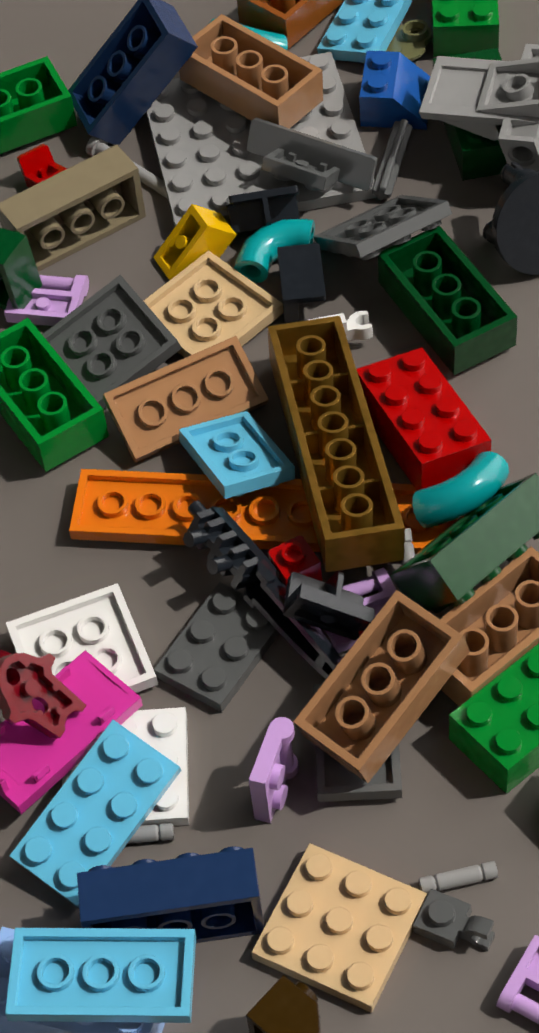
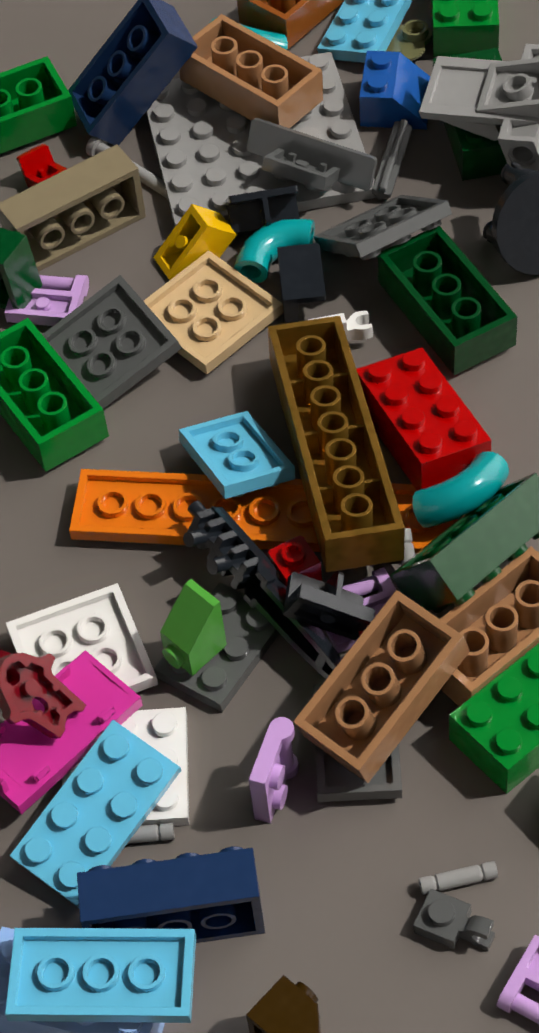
medium nougat plate [103,336,269,463] -> none
tan plate [251,843,427,1013] -> none
none -> bright green slope [160,579,227,676]

